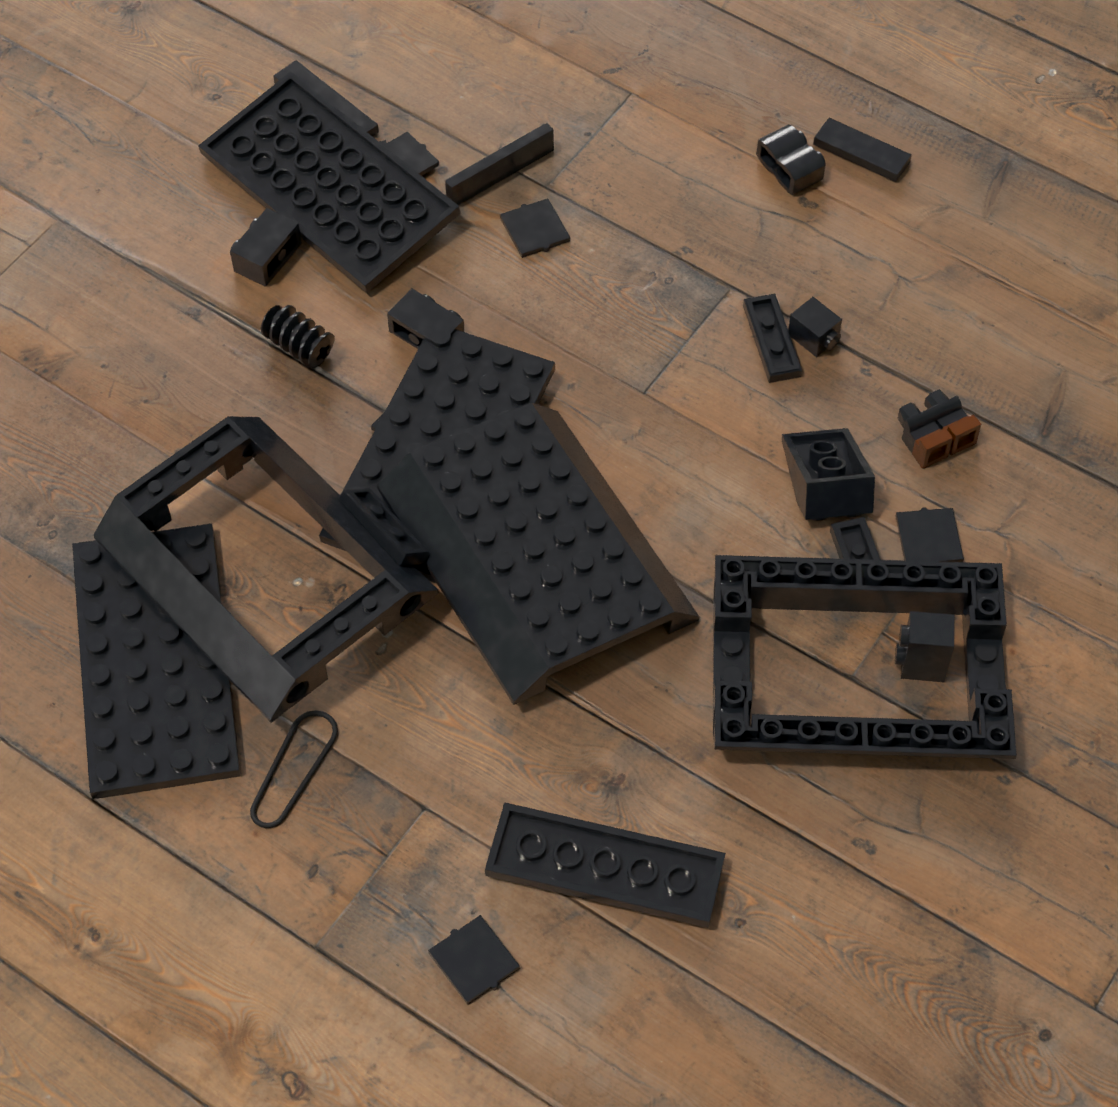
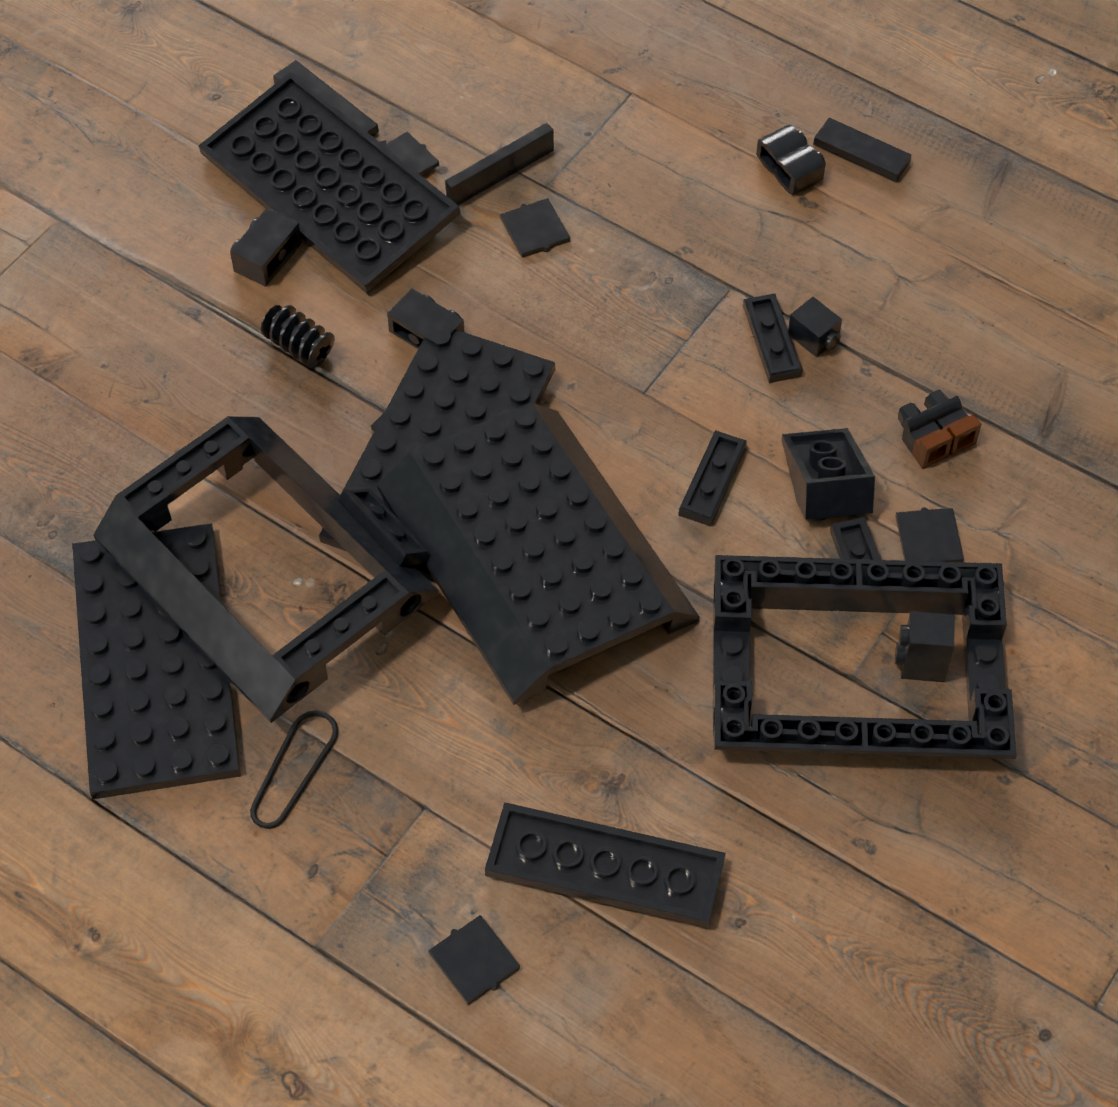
none -> black tile [678,430,747,527]

